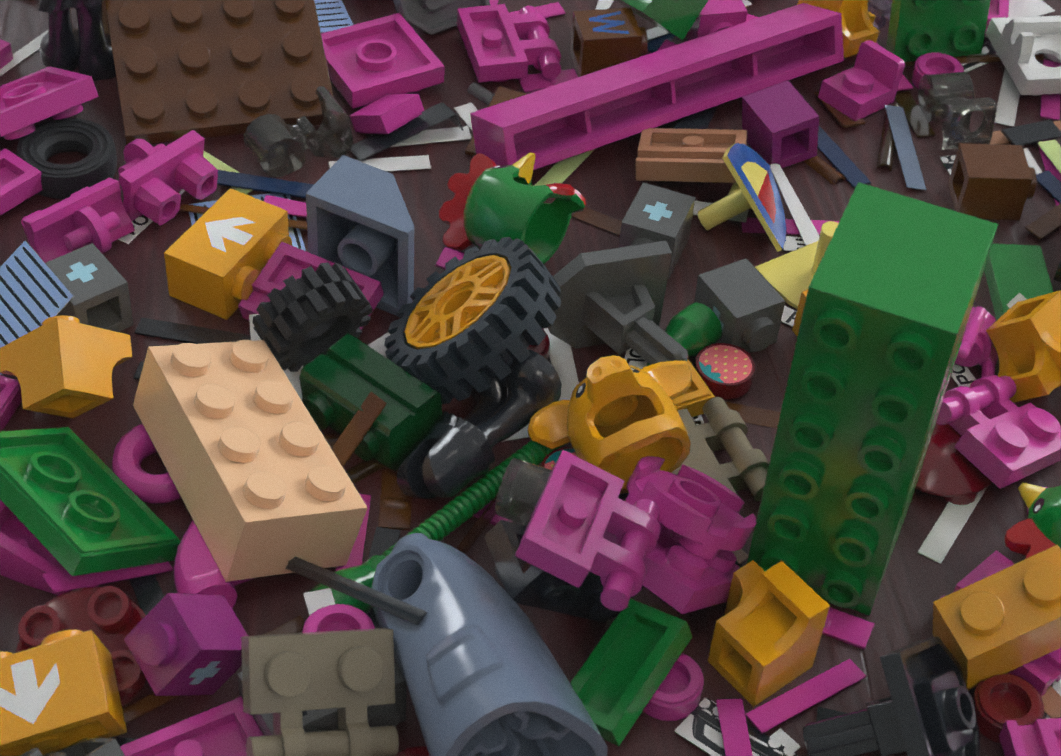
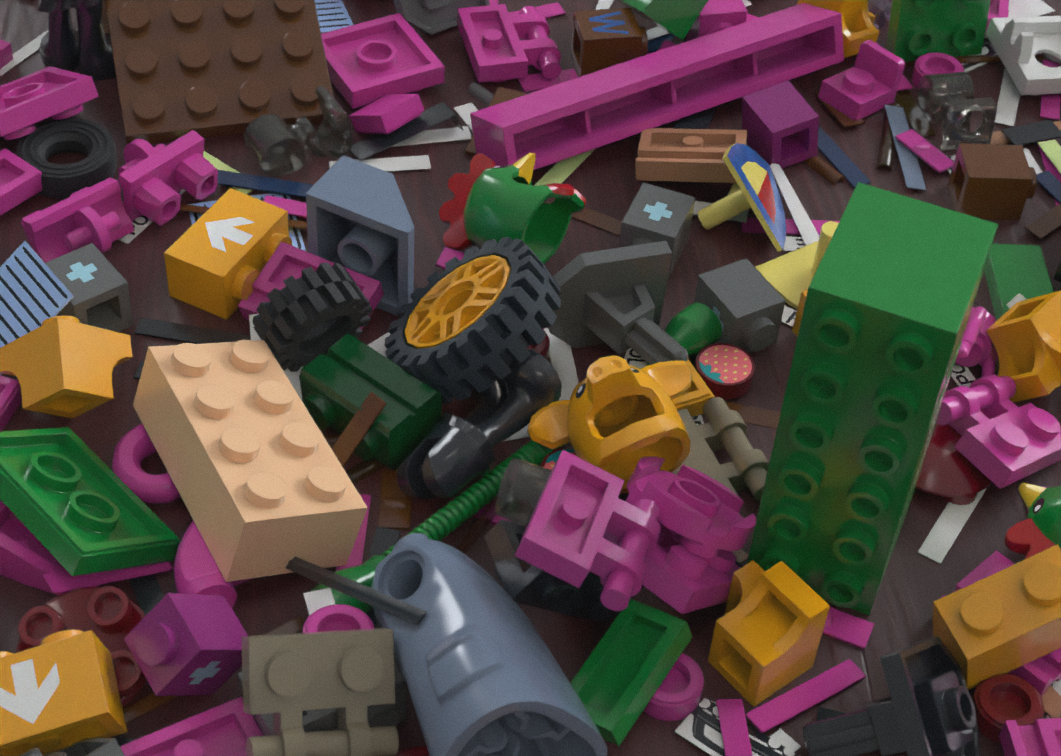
none -> dark pink piece [895,129,954,173]

